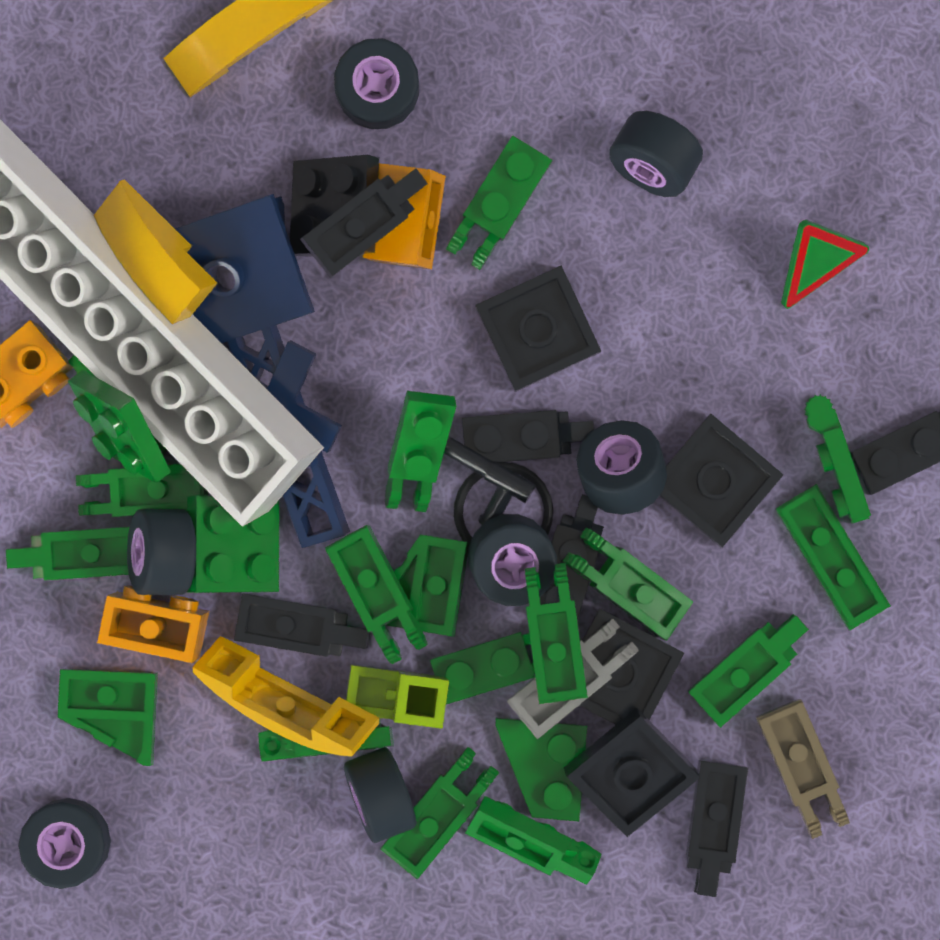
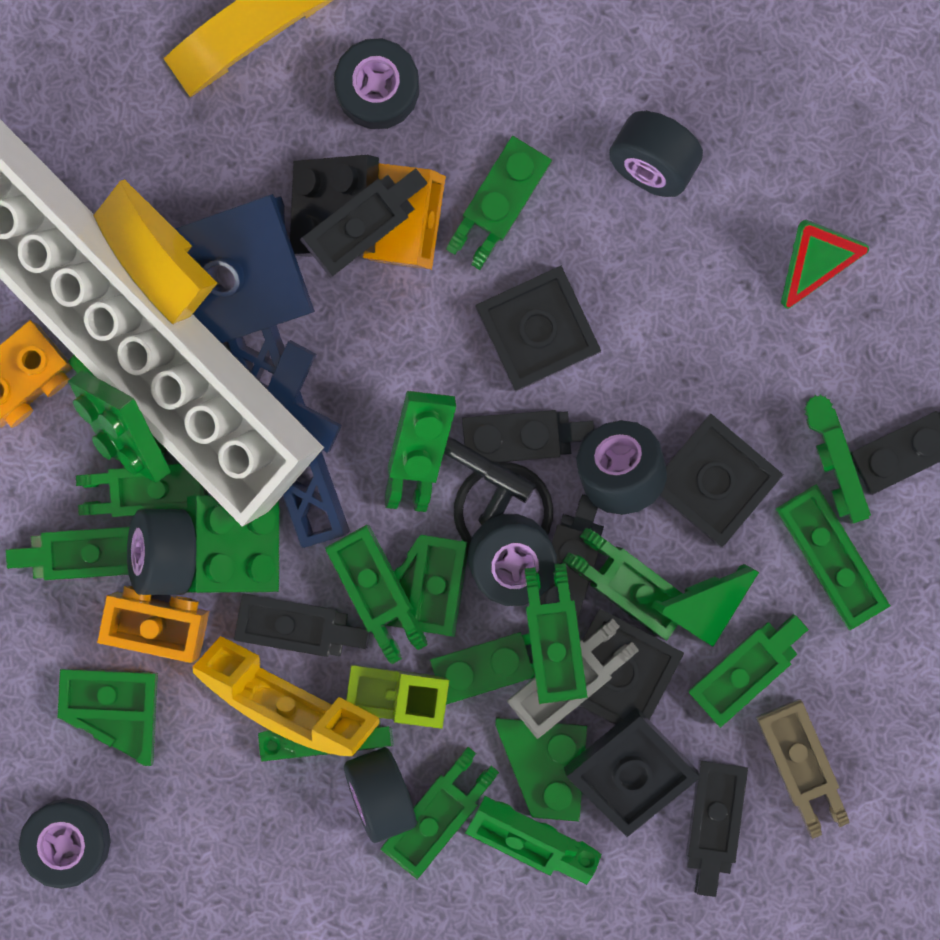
none -> green tile [651,564,759,647]

